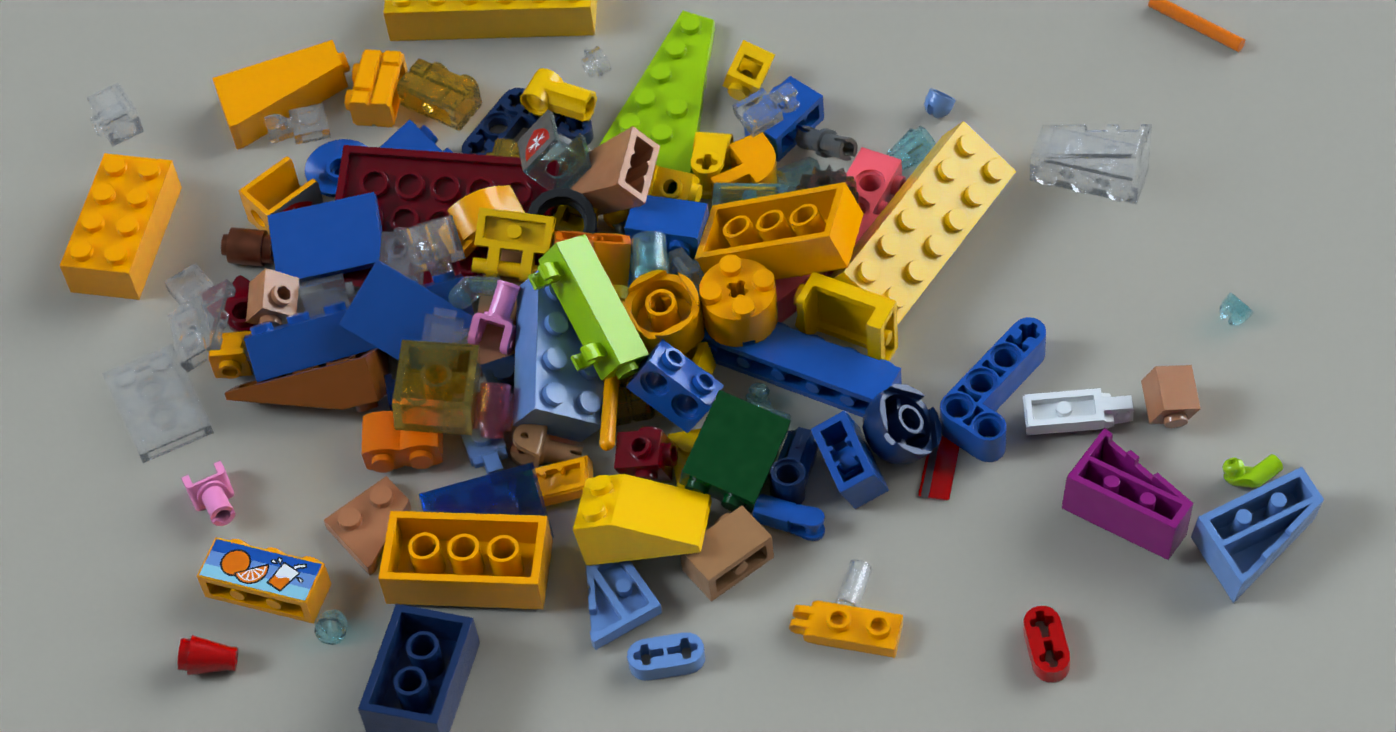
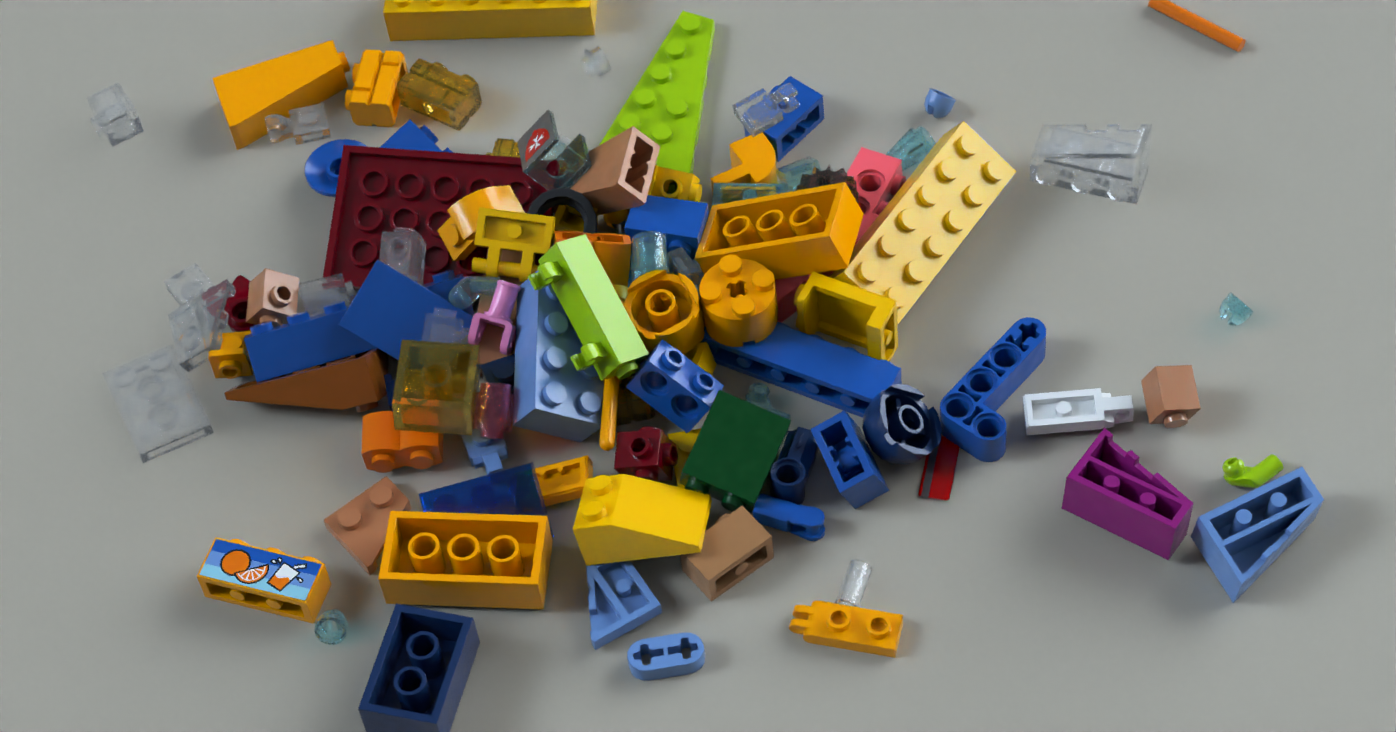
light orange brick [59,153,182,300] -> none
red cone [177,635,239,675] -> none
bright pink piece [181,461,235,526] -> none
copper brick [221,227,274,267] -> none
light orange piece [239,156,324,234] -> none
blue tile [267,192,388,283] -> none
clear brick [401,215,465,276] -> none
dark blue beam [462,88,593,156] -> none
medium nougat piece [510,424,583,470] -> none
yellow piece [520,68,597,122] -> none
yellow piece [691,132,734,199] -> none
yellow brick [722,40,775,101] -> none
dark grey pin [795,126,858,161] -> none
red beam [1023,606,1070,683] -> none

